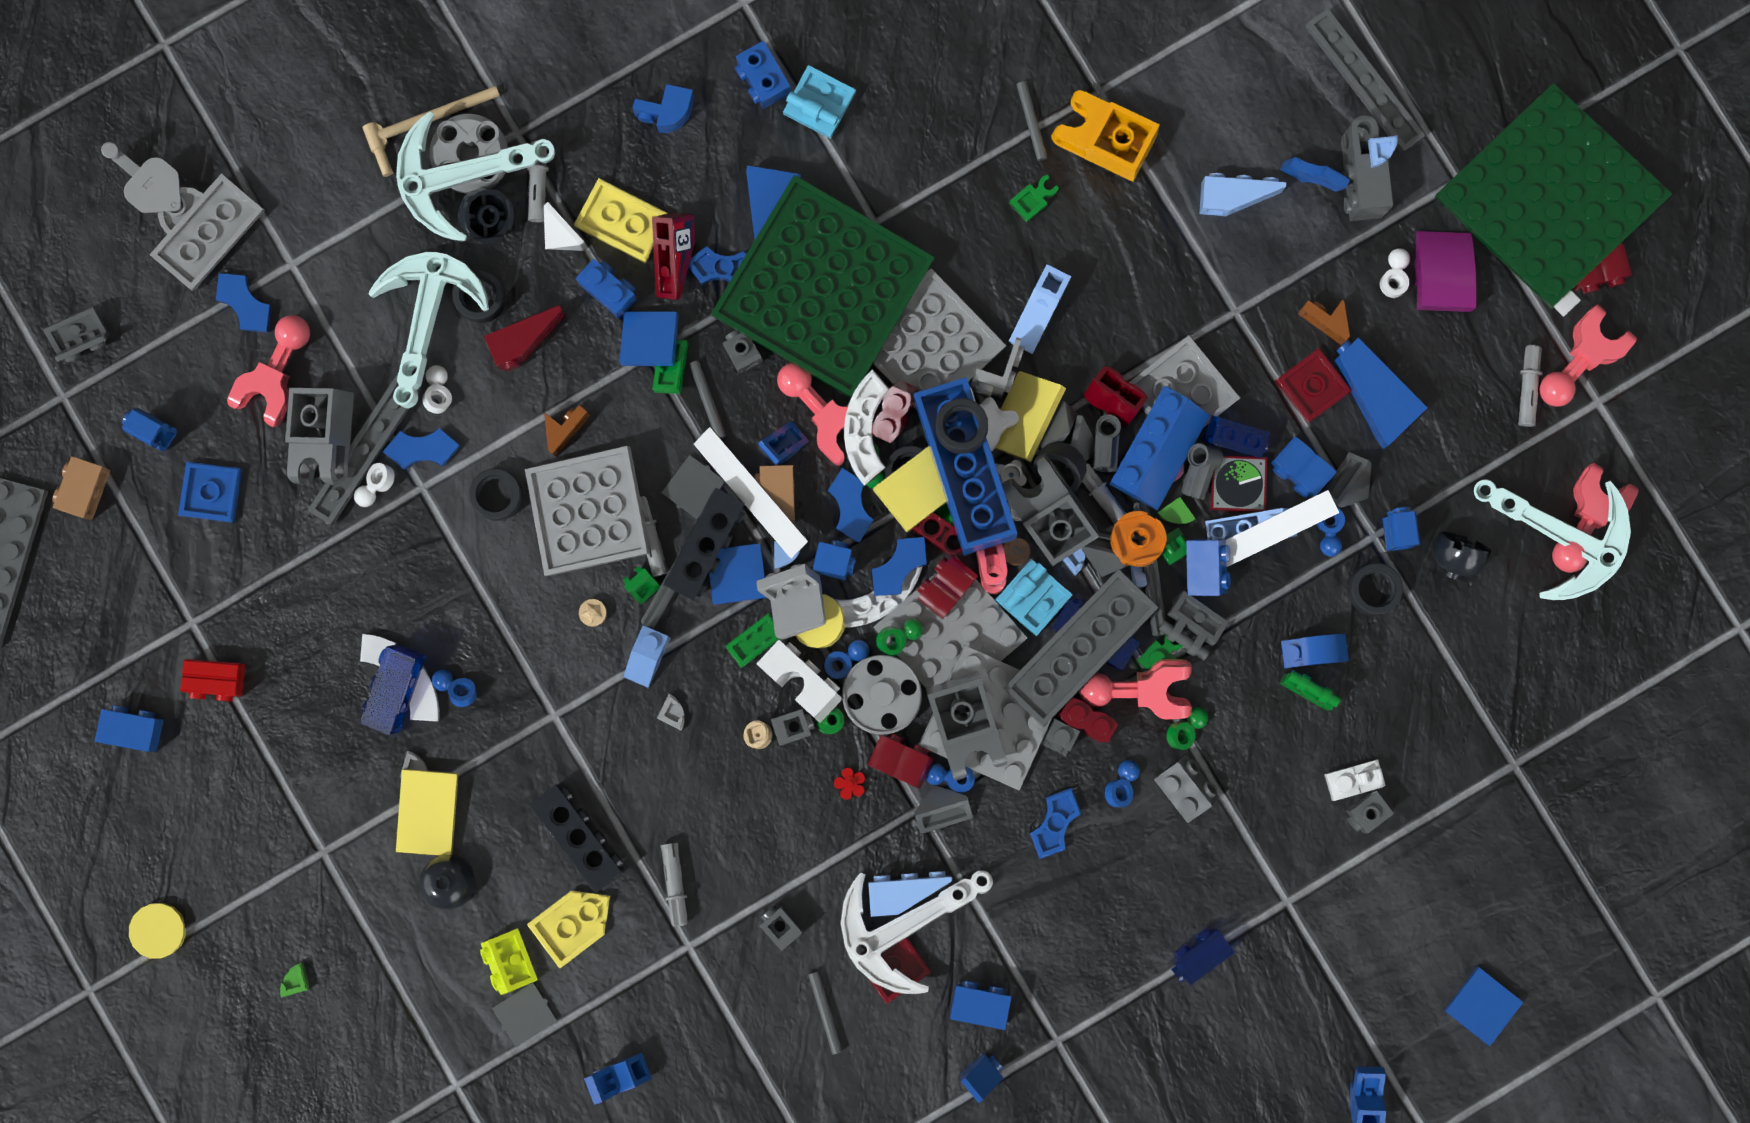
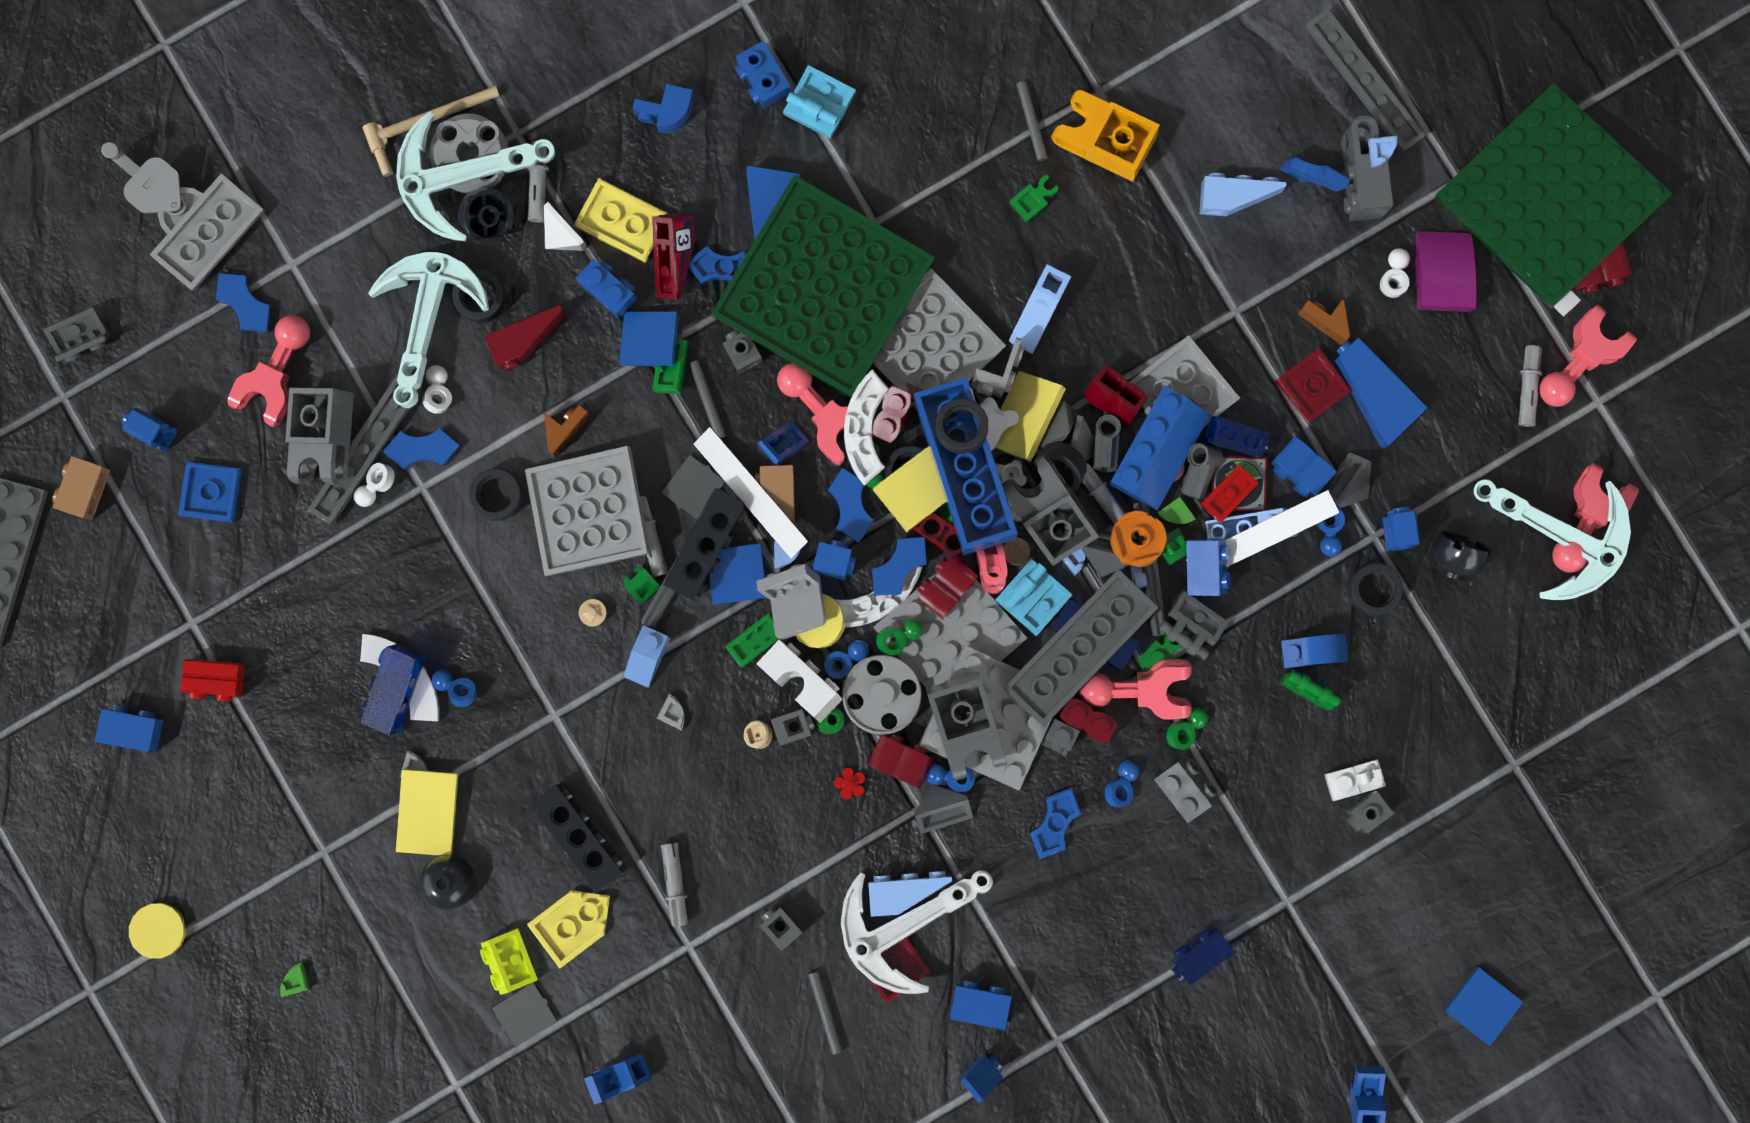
none -> red plate [1200,465,1259,523]

